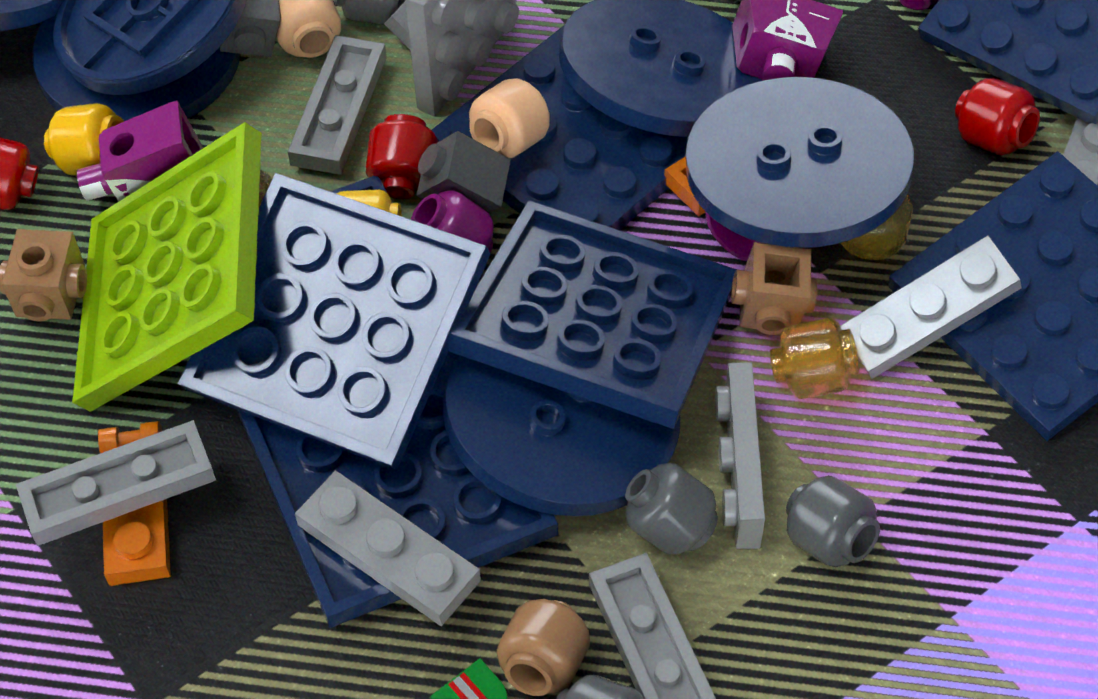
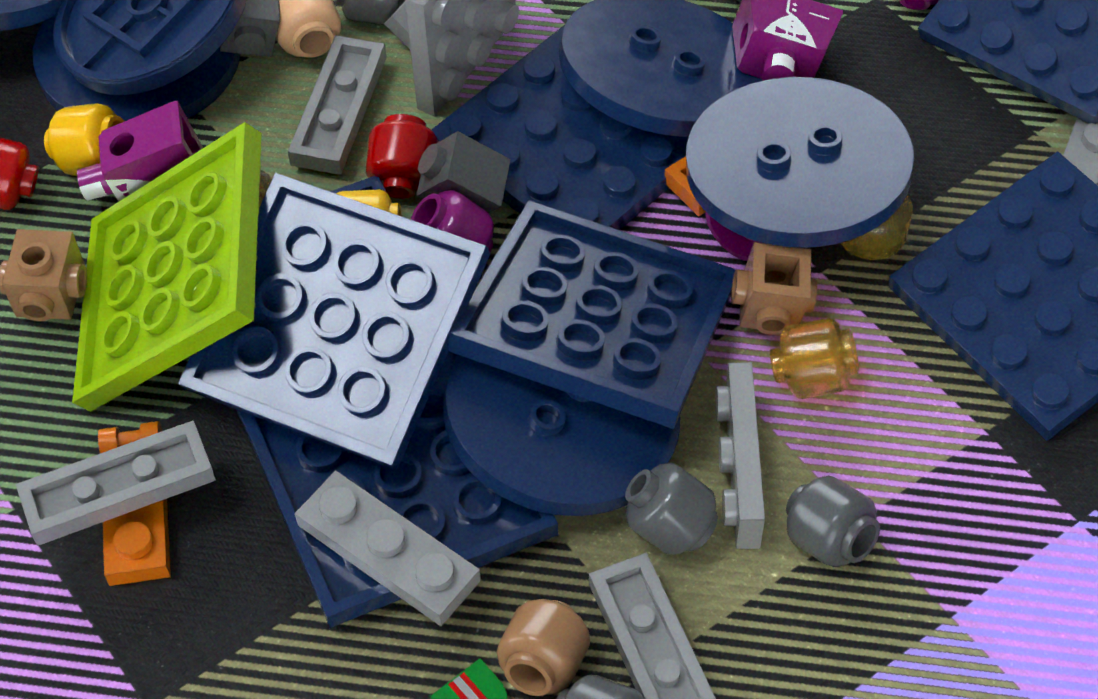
light nougat head [469,78,550,158] -> none
plate [839,236,1022,379] -> none
red head [955,78,1040,155] -> none

